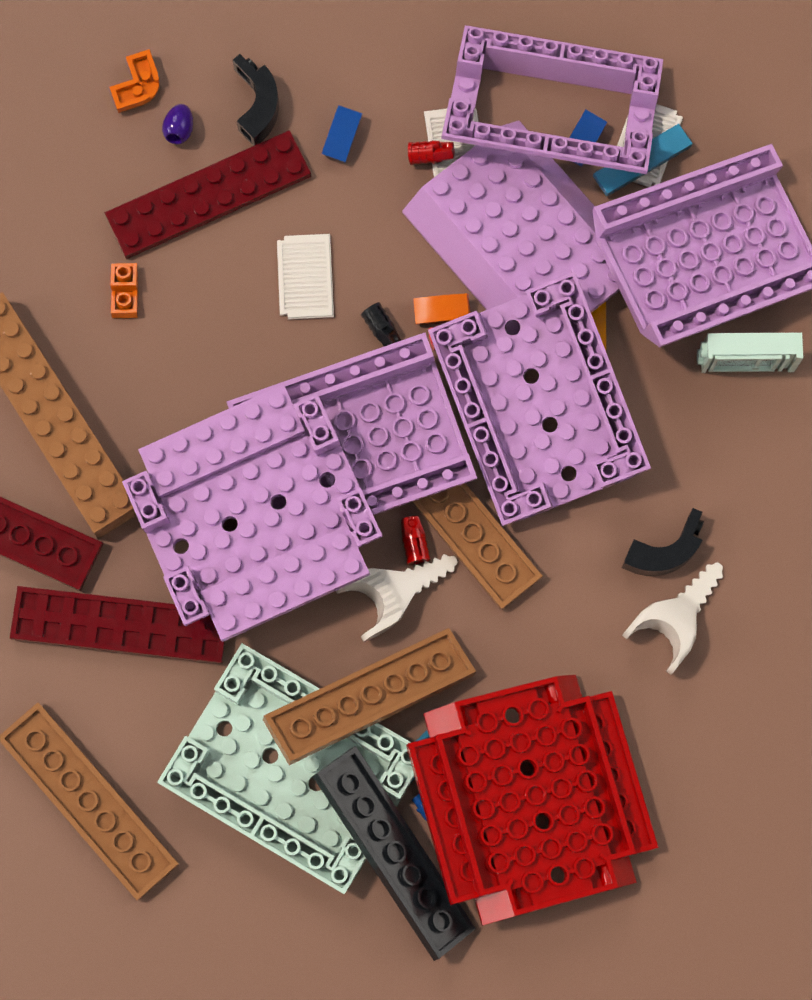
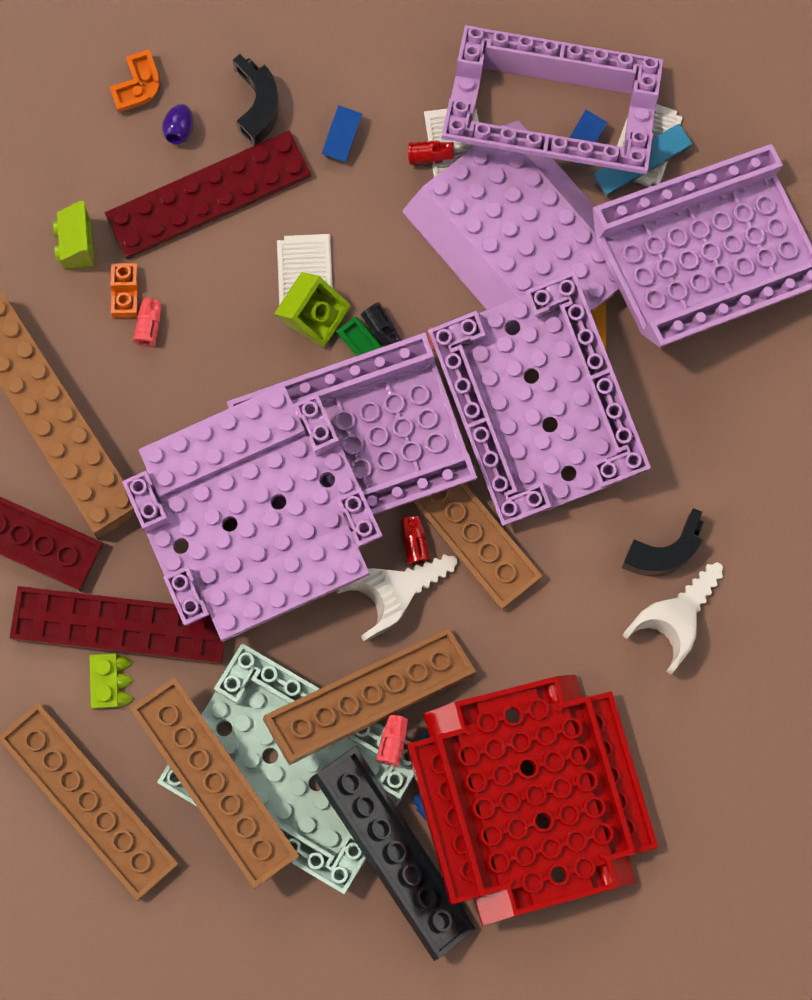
orange slope [413,293,470,325] -> none
light aqua door [697,333,803,373] -> none
none -> lime slope [53,201,94,269]
none -> lime plate [89,653,133,709]
none -> medium nougat plate [130,677,300,889]
none -> coral hinge [133,297,161,347]
none -> lime slope [274,272,351,347]
none -> green tile [336,316,382,357]
none -> coral hinge [376,715,408,767]

